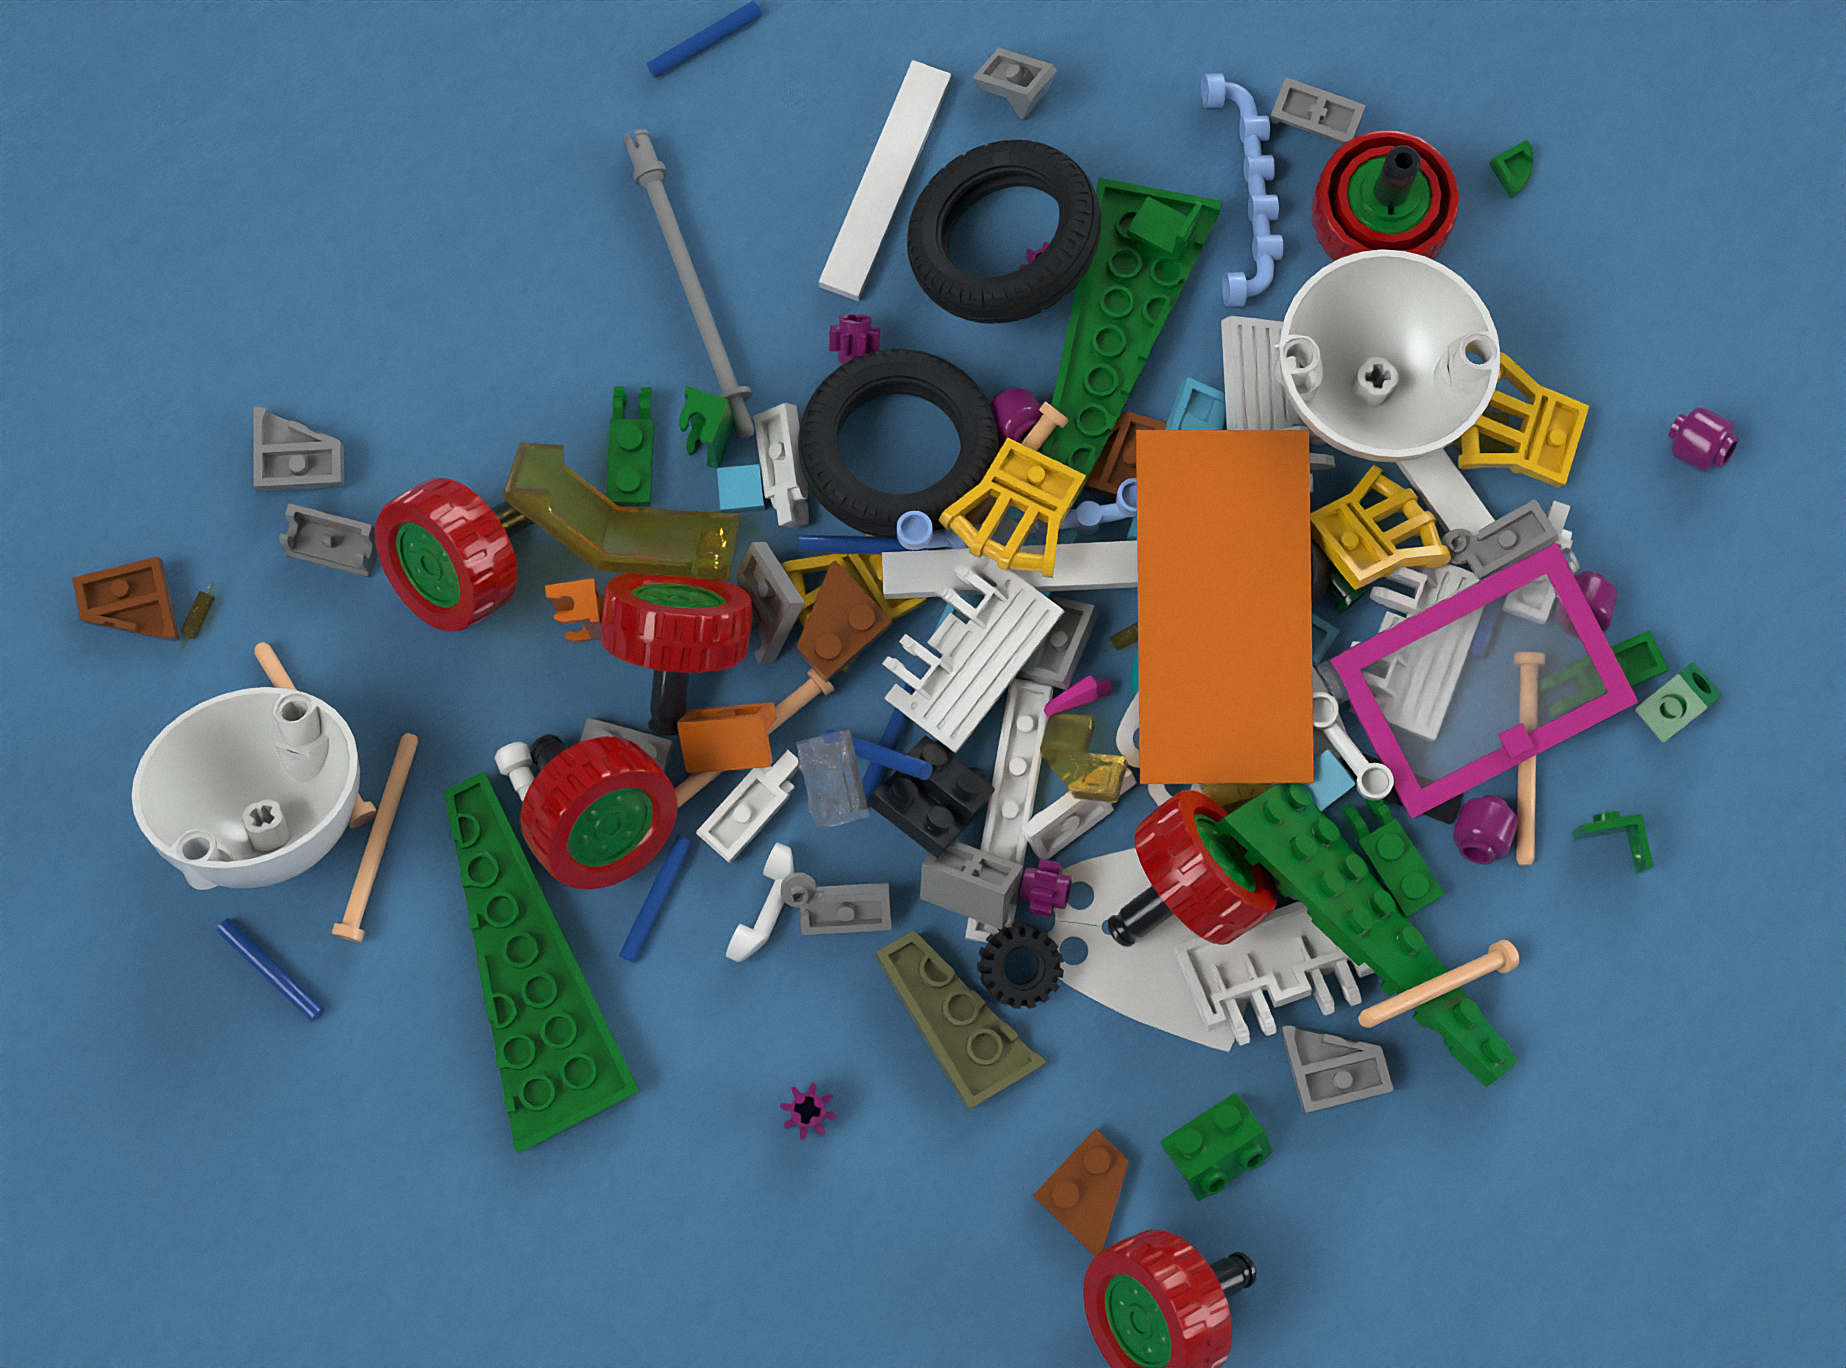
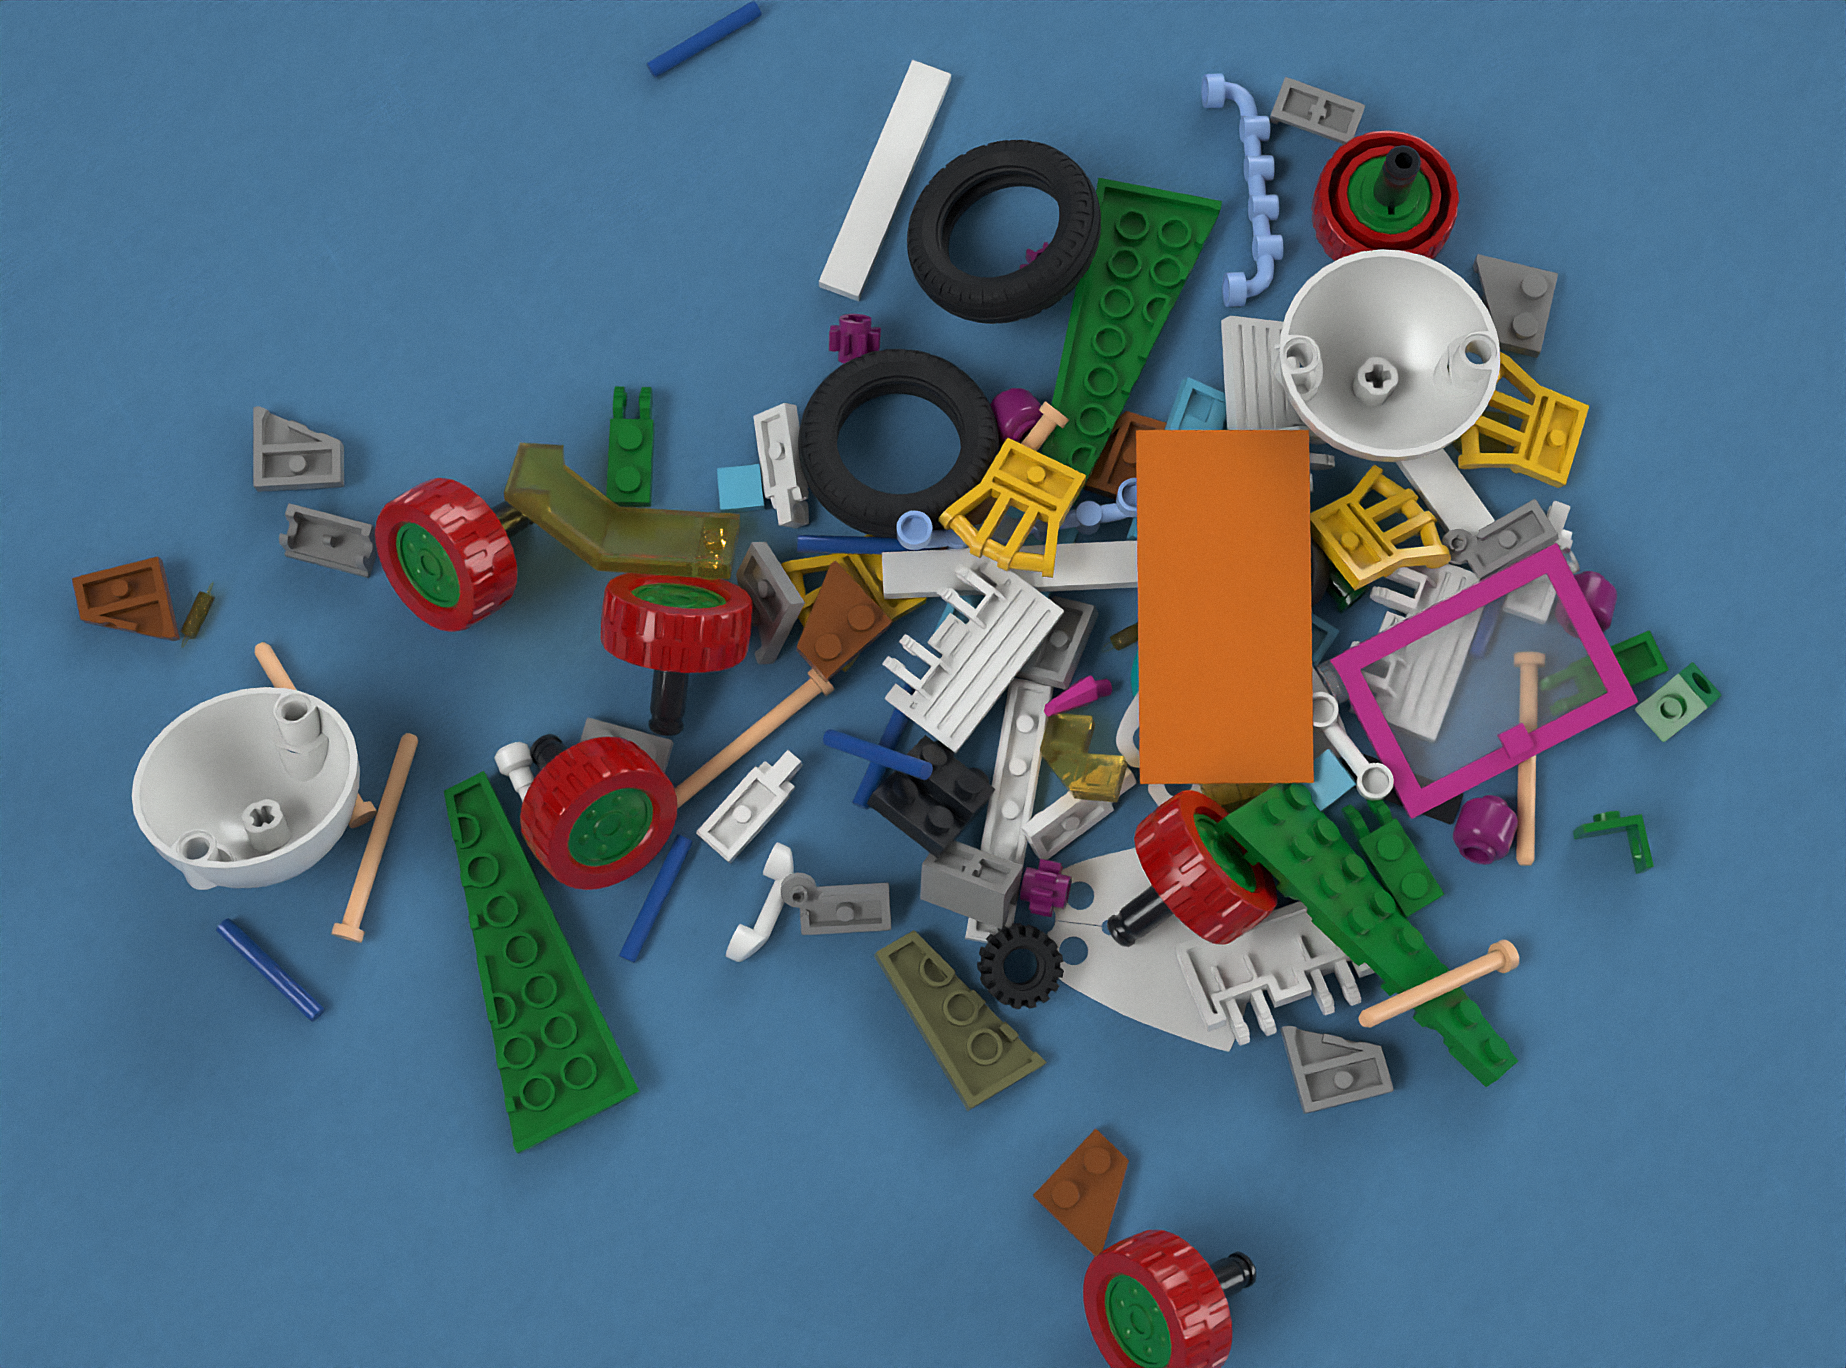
orange hinge [545,578,604,643] -> none
light grey bar [623,129,754,438] -> none
orange panel [677,702,777,773] -> none
green hinge [679,386,735,469] -> none
magenta gear [780,1082,837,1141] -> none
clear bracket [796,729,870,830] -> none
light grey slope [972,47,1057,120] -> none
green bracket [1127,196,1203,260] -> none
green bracket [1160,1092,1273,1201] -> none
green tile [1489,139,1533,199] -> none
magenta head [1668,407,1739,472] -> none
none -> light grey wing [1473,254,1558,358]

